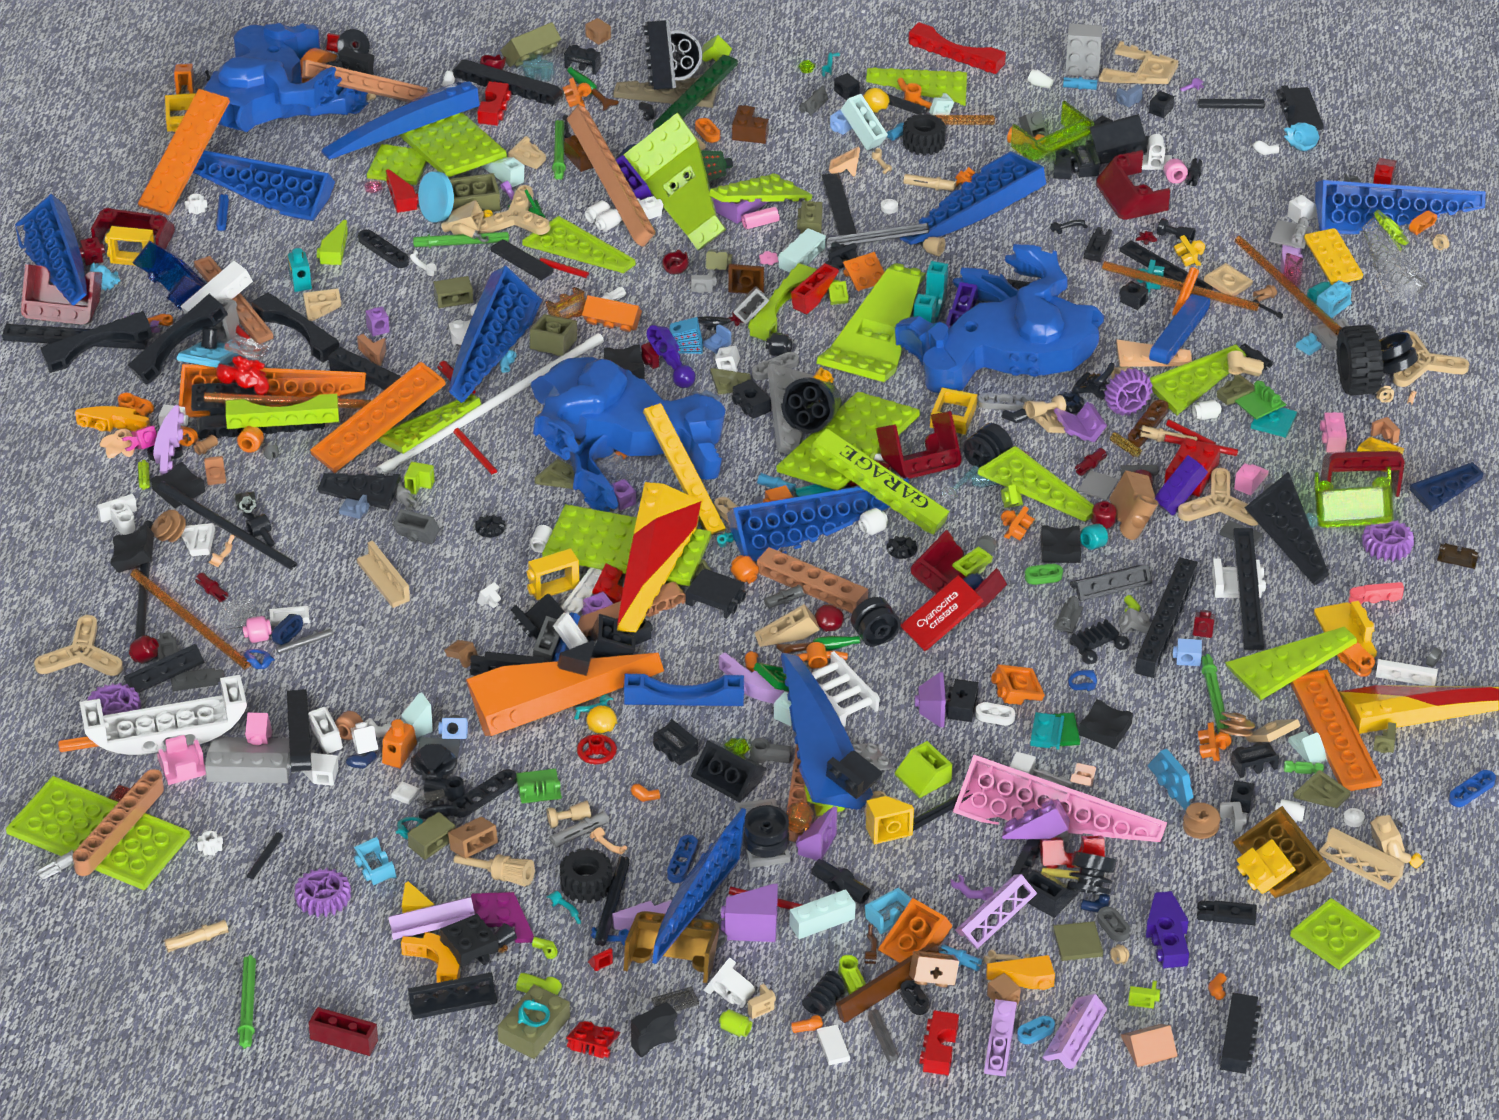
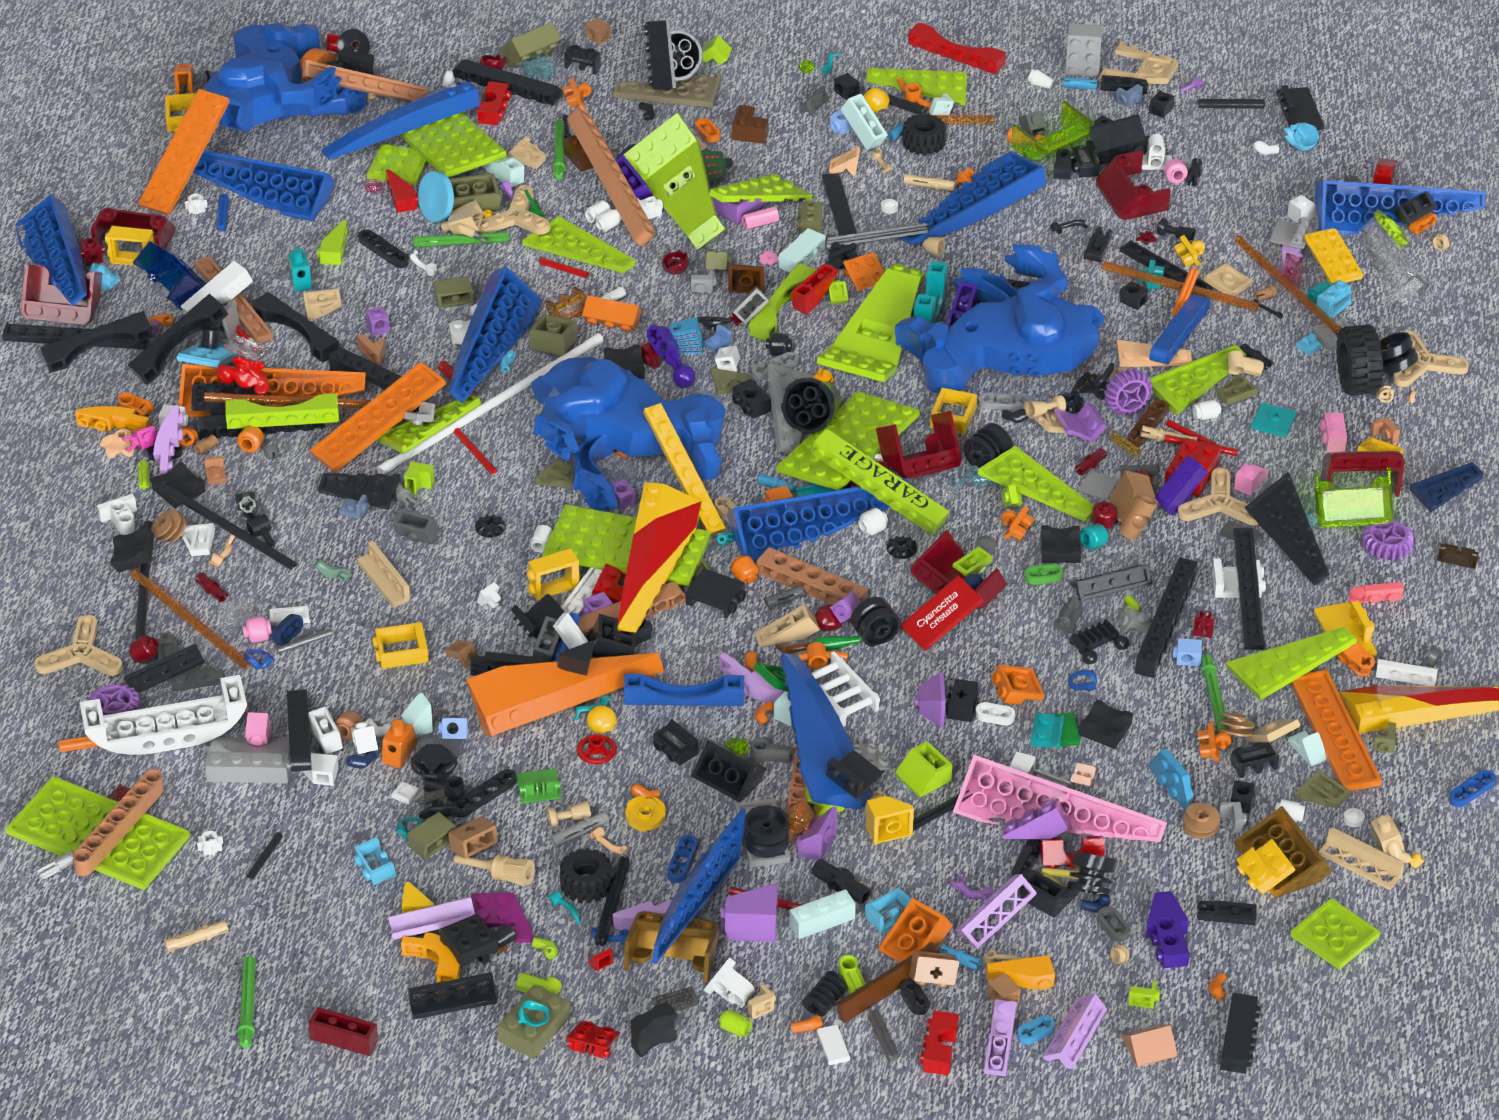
bright pink panel [157,735,206,785] -> none
medium lavender gear [294,867,351,918] -> none
black tile [491,239,554,281] -> none
piece [567,67,619,111] -> none
dark green plate [653,54,738,129] -> none
reddish brown piece [865,923,877,964] -> none
olive tile [1053,921,1103,961] -> none
bright green hinge [1235,381,1286,419] -> none
bright green axle [1284,760,1324,774] -> none
none -> sand green arm [314,559,351,582]
none -> yellow window [372,622,428,669]
none -> light grey bracket [404,402,435,425]
none -> yellow plate [625,796,666,832]
none -> orange arm [754,701,774,725]
none -> medium lavender brick [830,591,861,623]
none -> black hinge [1100,75,1148,94]
none -> black window [1392,191,1437,225]

